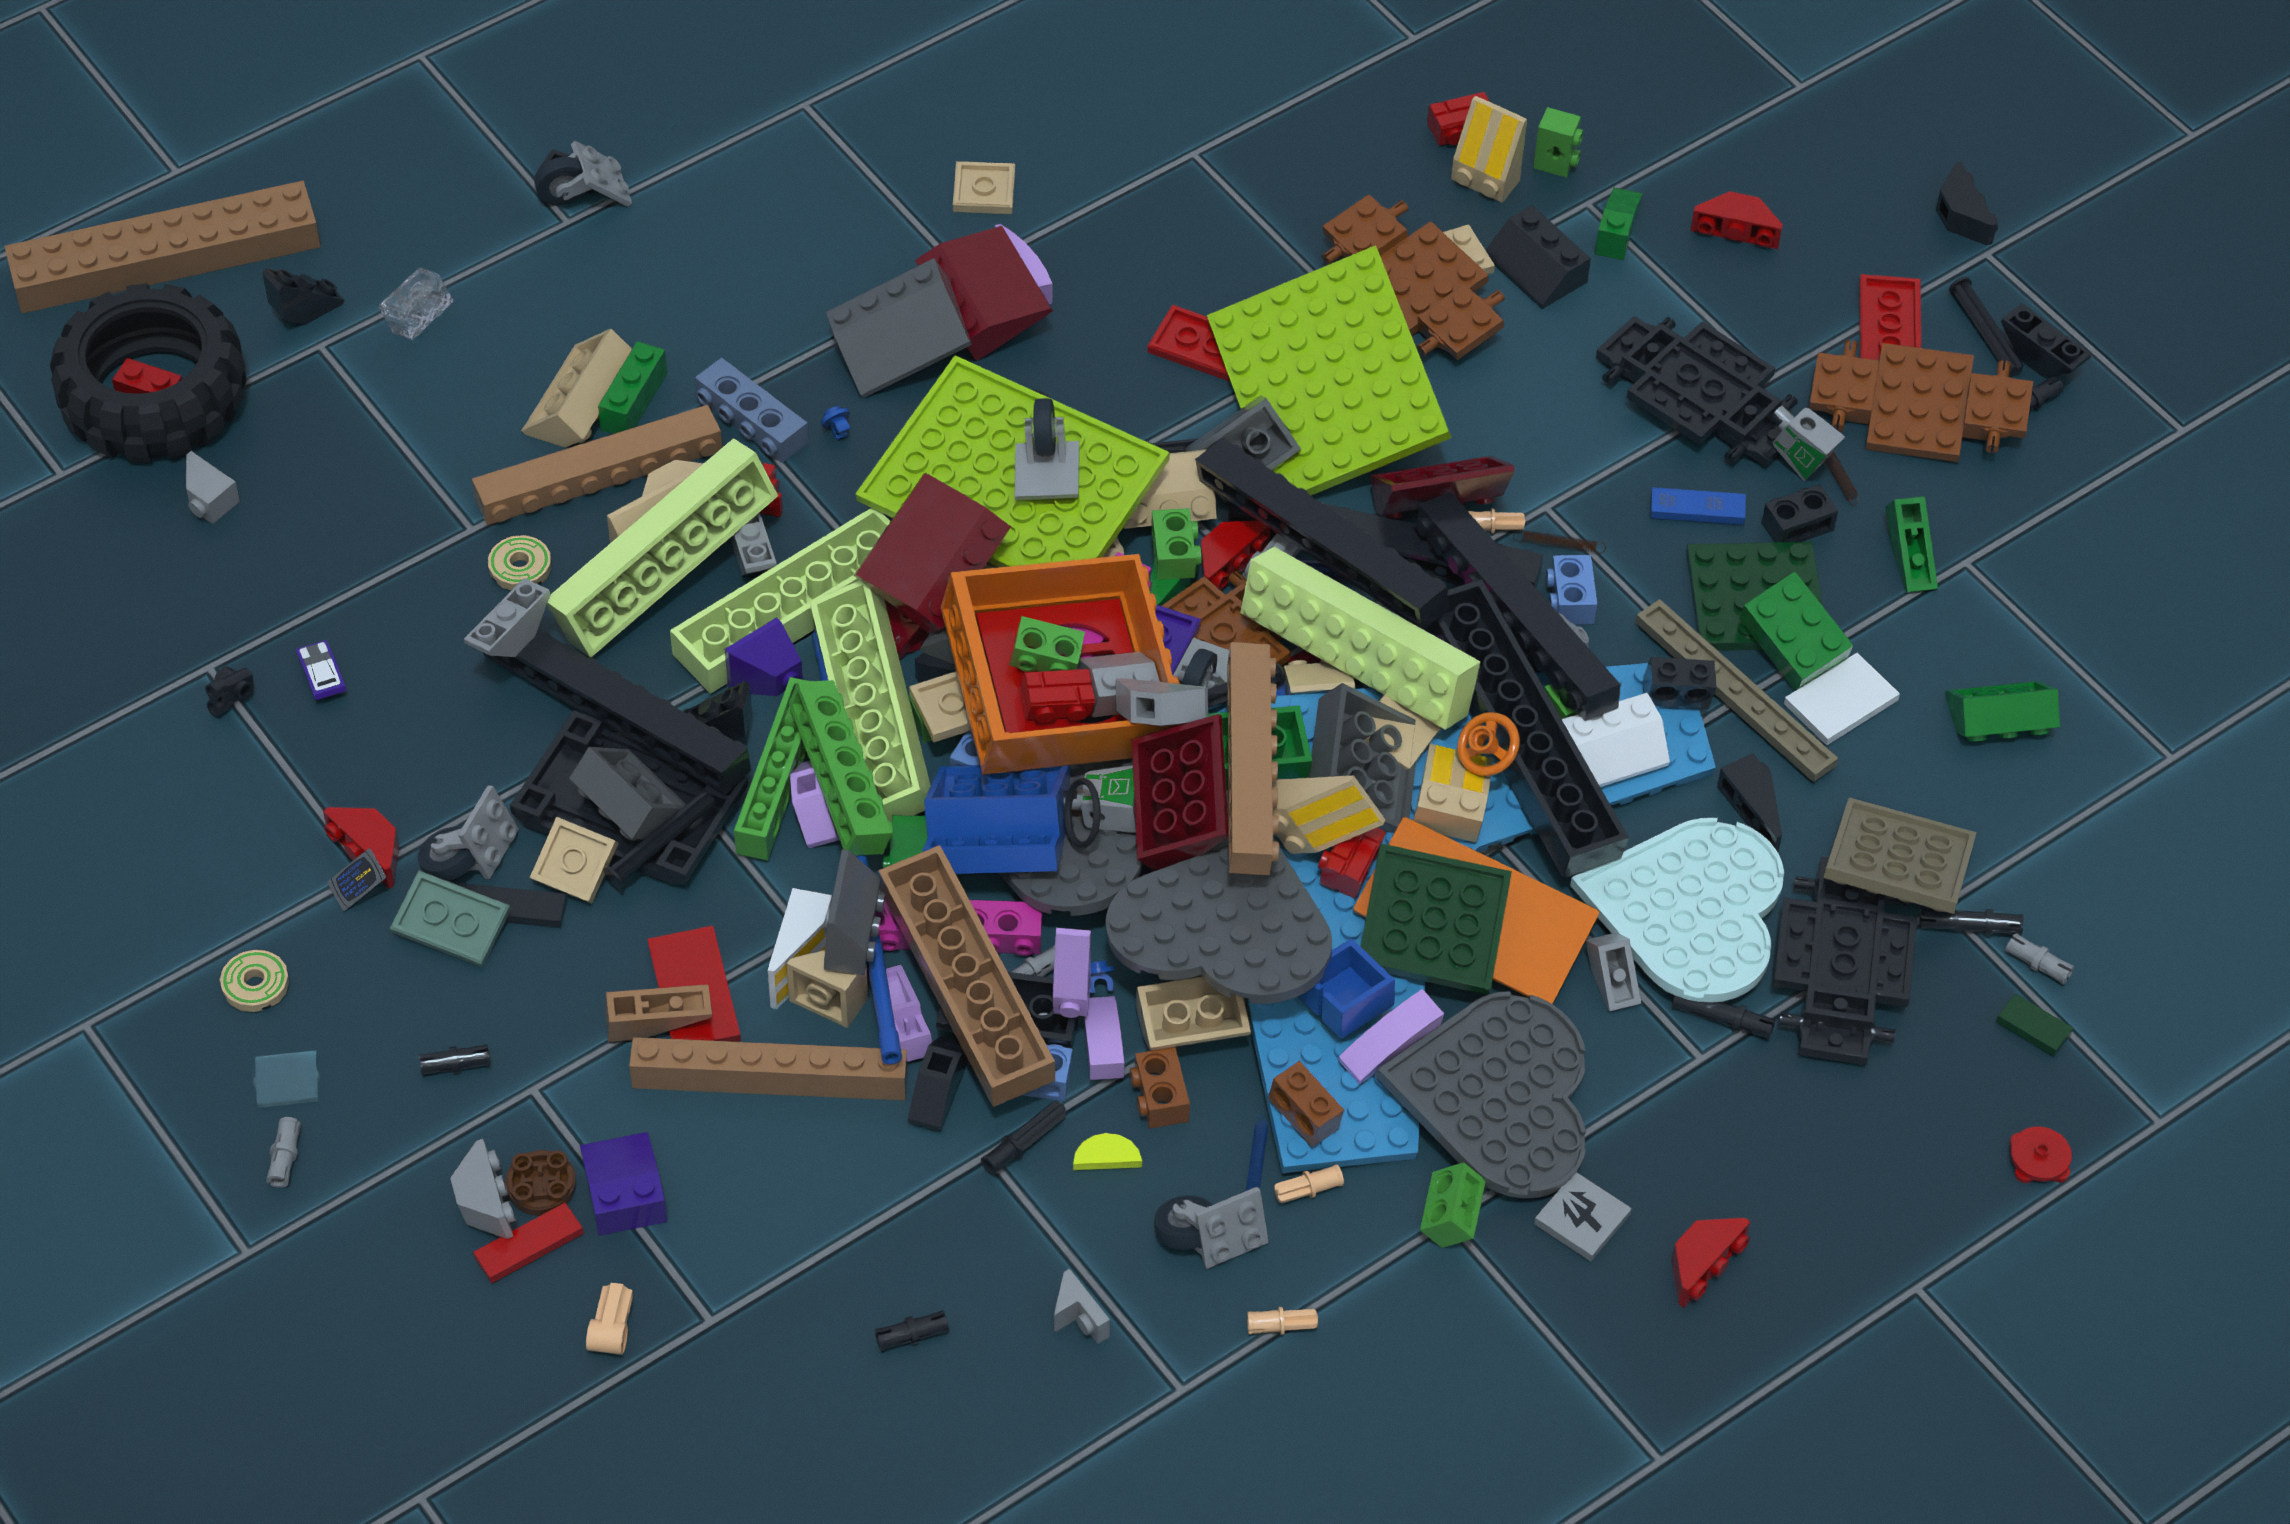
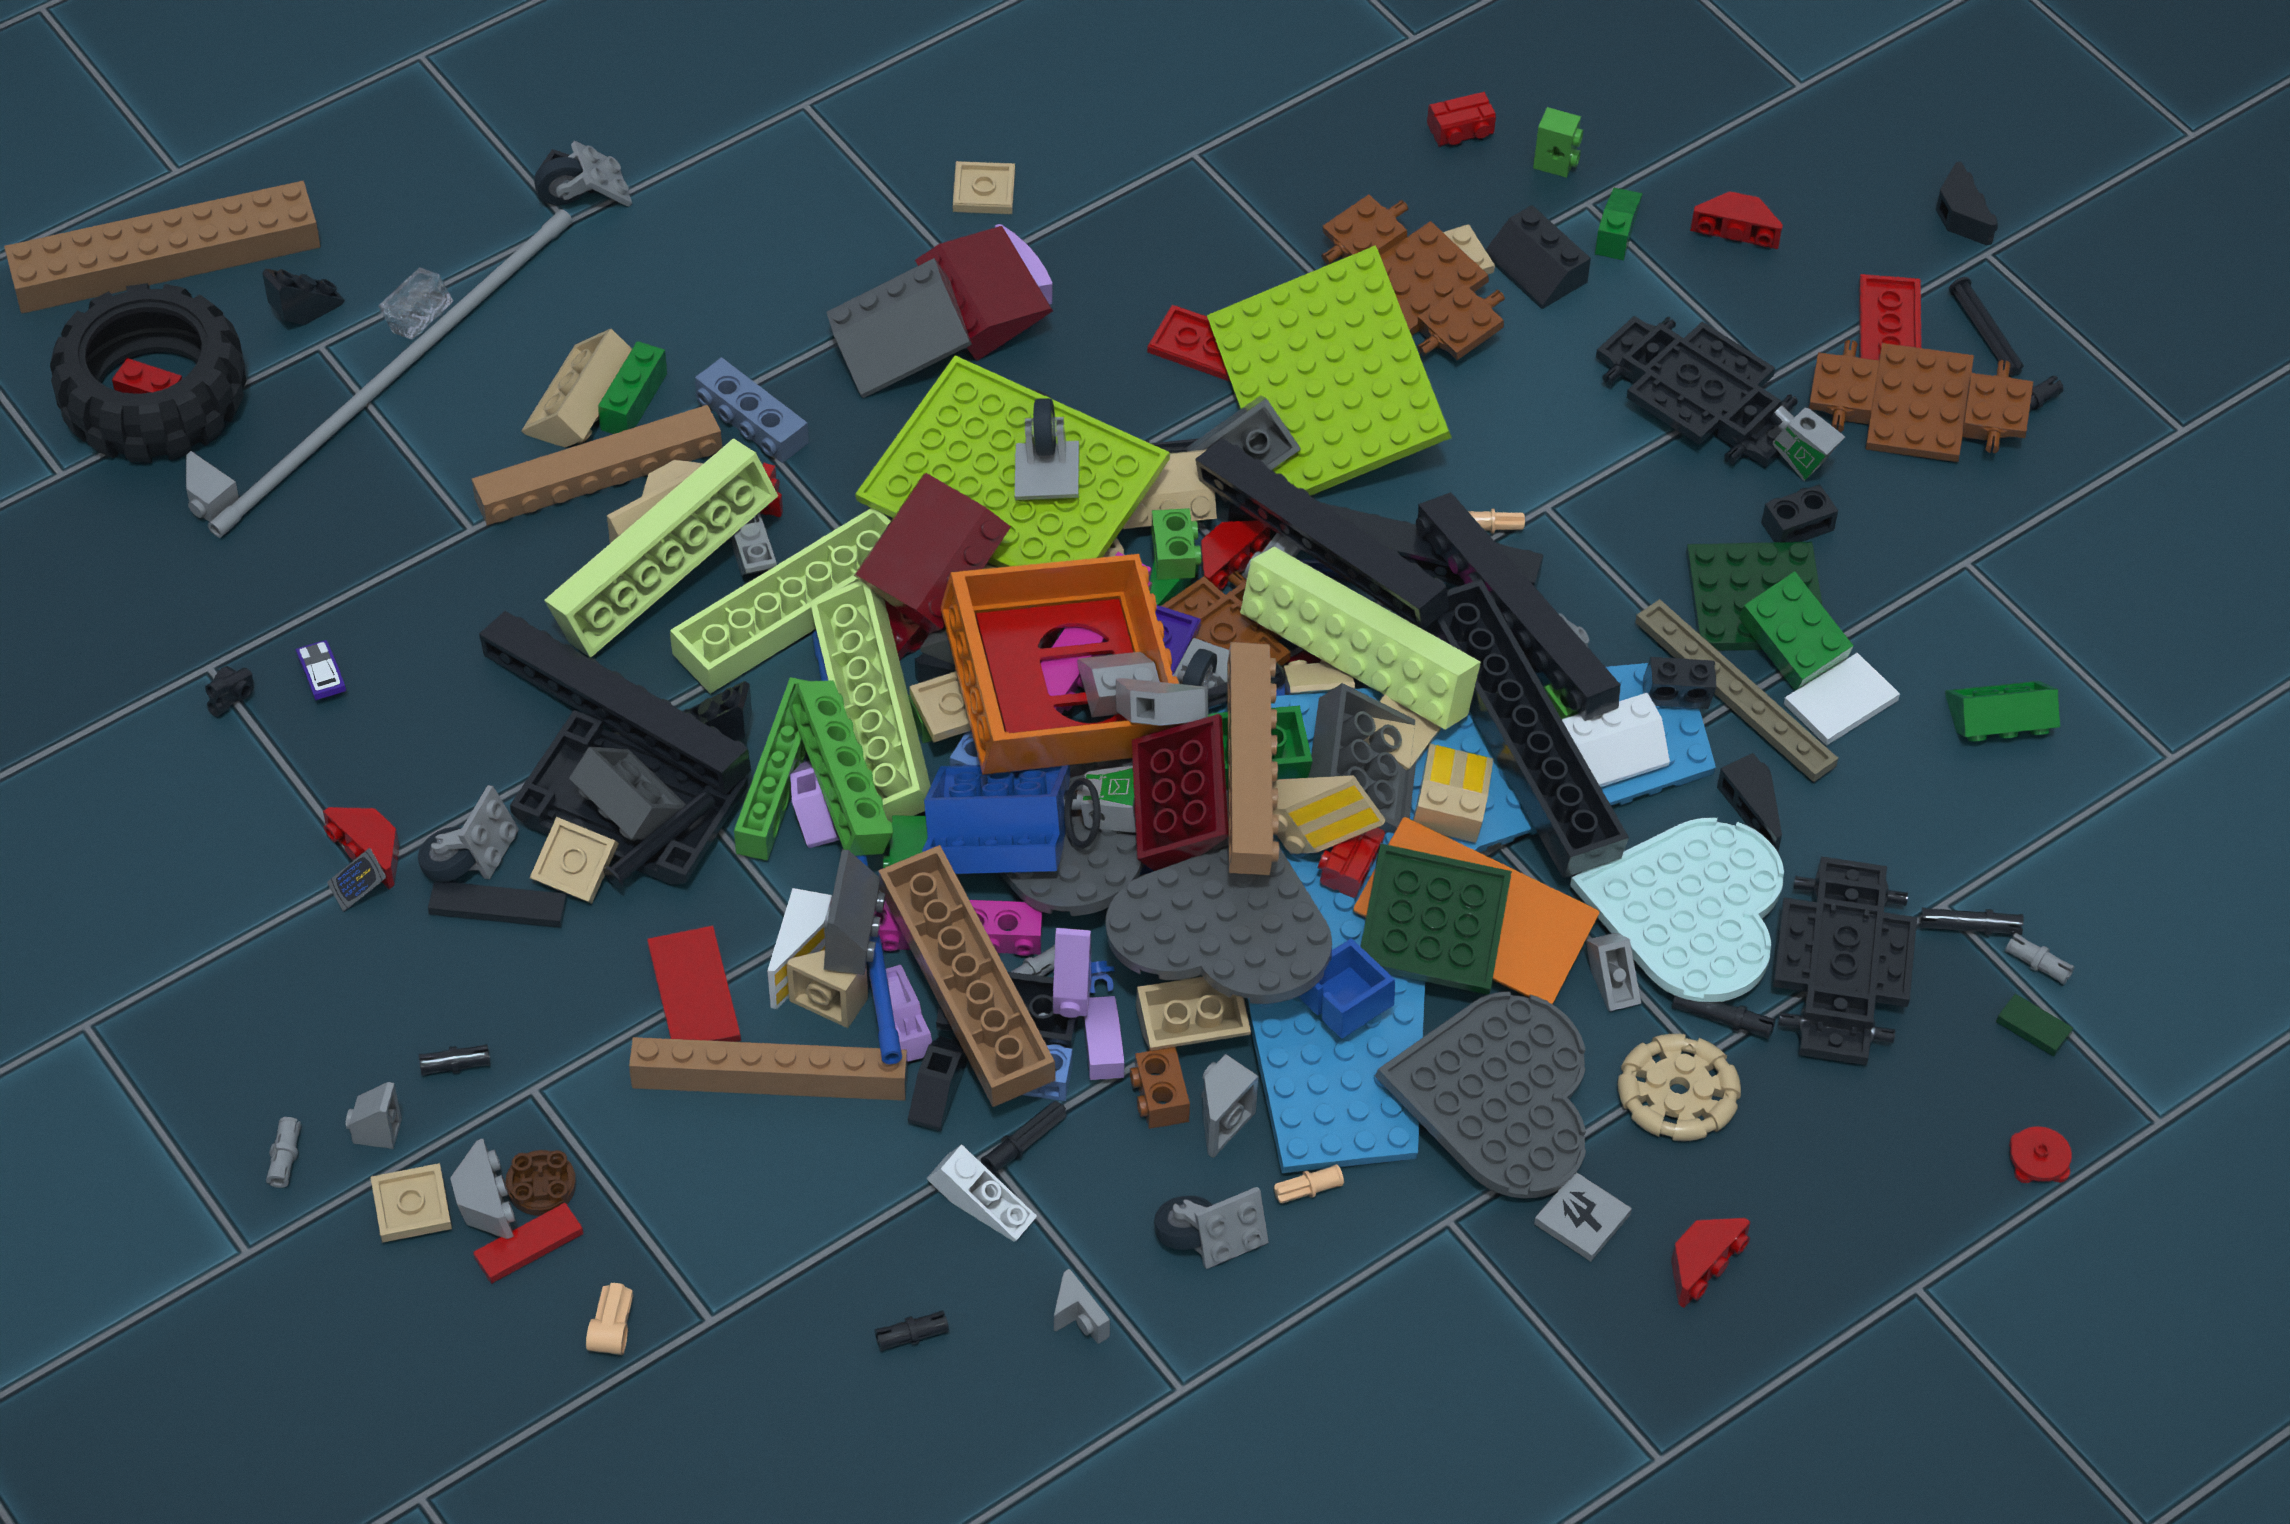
tan tile [220,950,289,1012] -> none
clear light blue piece [253,1050,321,1108] -> none
sand green tile [390,871,511,968] -> none
light grey slope [464,578,550,657] -> none
tan tile [488,535,552,590] -> none
dark purple slope [580,1132,667,1236] -> none
medium nougat slope [605,985,712,1042] -> none
dark purple slope [725,617,803,696] -> none
blue plate [820,406,850,440] -> none
bright green brick [1009,616,1085,672] -> none
red brick [1020,669,1095,723] -> none
neon yellow tile [1073,1133,1142,1170] -> none
blue piece [1246,1115,1268,1191] -> none
light nougat axle [1247,1307,1318,1335] -> none
dark orange brick [1268,1060,1344,1148] -> none
lavender slope [1338,989,1444,1085] -> none
dark red slope [1370,456,1515,519] -> none
bright green brick [1420,1162,1485,1248] -> none
tan slope [1451,96,1527,203] -> none
orange piece [1457,712,1520,776] -> none
reddish brown piece [1513,530,1606,553] -> none
medium blue brick [1546,555,1597,625] -> none
blue tile [1651,487,1746,525] -> none
dark tan plate [1824,797,1977,914] -> none
reddish brown piece [1826,451,1859,506] -> none
green slope [1885,496,1938,593] -> none
black slope [2001,303,2092,376] -> none
none -> light grey piece [208,209,573,538]
none -> light grey slope [346,1082,402,1149]
none -> tan plate [371,1163,452,1243]
none -> white slope [927,1144,1037,1242]
none -> light grey slope [1202,1054,1258,1158]
none -> tan plate [1617,1034,1741,1141]

